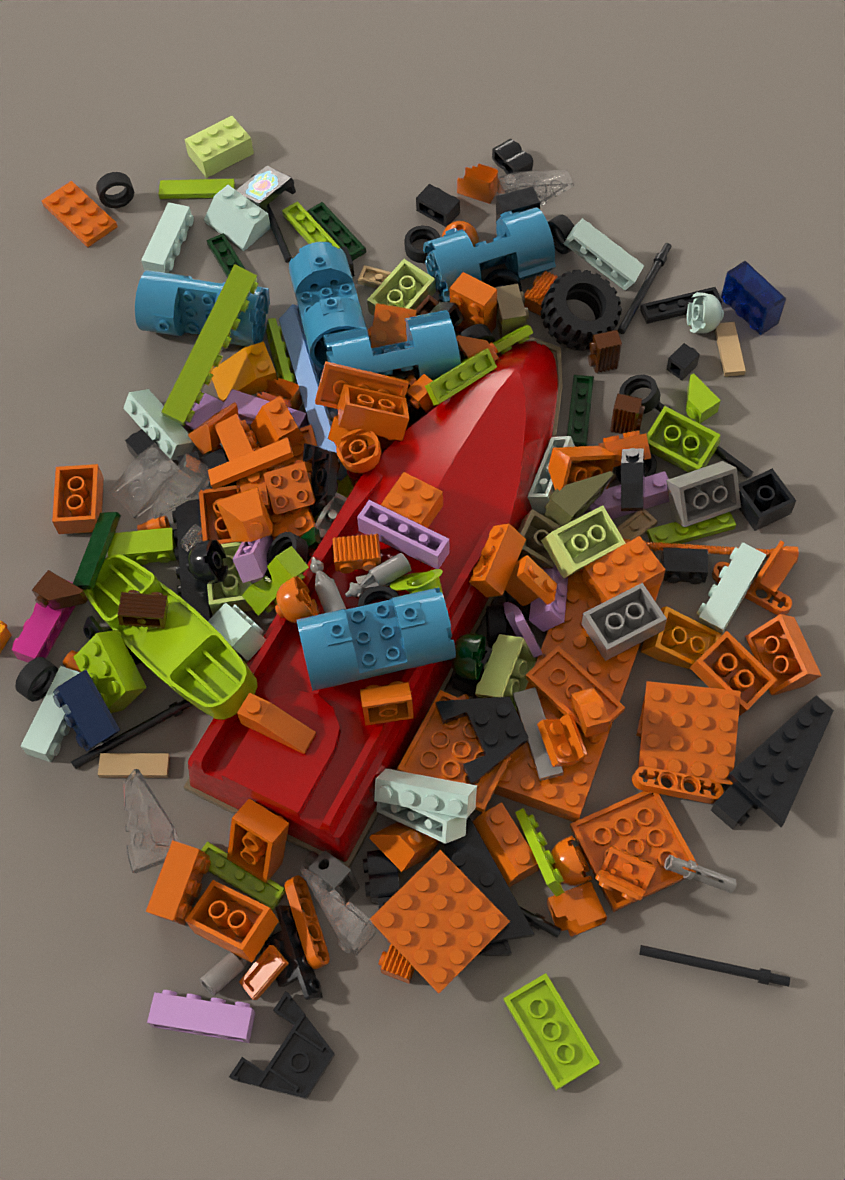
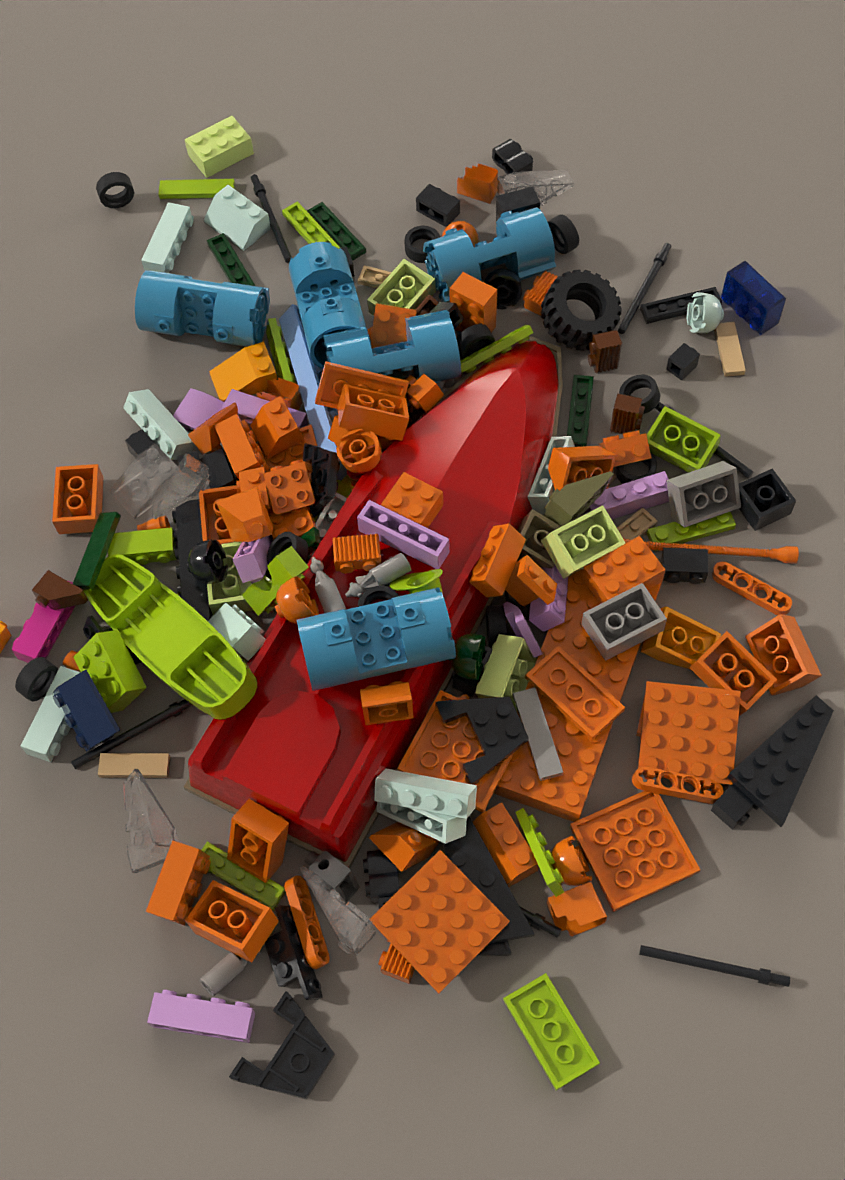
orange plate [41,181,118,247] -> none
reddish brown brick [118,590,169,629] -> none
lime brick [161,264,259,426] -> none
clear plate [181,524,202,552] -> none
orange tile [208,438,294,490] -> none
panel [236,166,296,215] -> none
orange slope [237,693,316,754] -> none
orange tile [239,945,288,1000] -> none
lime plate [425,348,497,405] -> none
orange slope [456,335,499,361] -> none
dark tan brick [495,284,529,338] -> none
orange bracket [537,713,587,767] -> none
light aqua brick [563,218,644,290] -> none
orange slope [570,688,610,737] -> none
orange bracket [595,846,656,902] -> none
black slope [621,448,645,511] -> none
light grey pin [664,855,736,893] -> none
lime slope [685,373,721,424] -> none
light aqua brick [697,542,766,635] -> none
orange panel [755,540,798,595] -> none

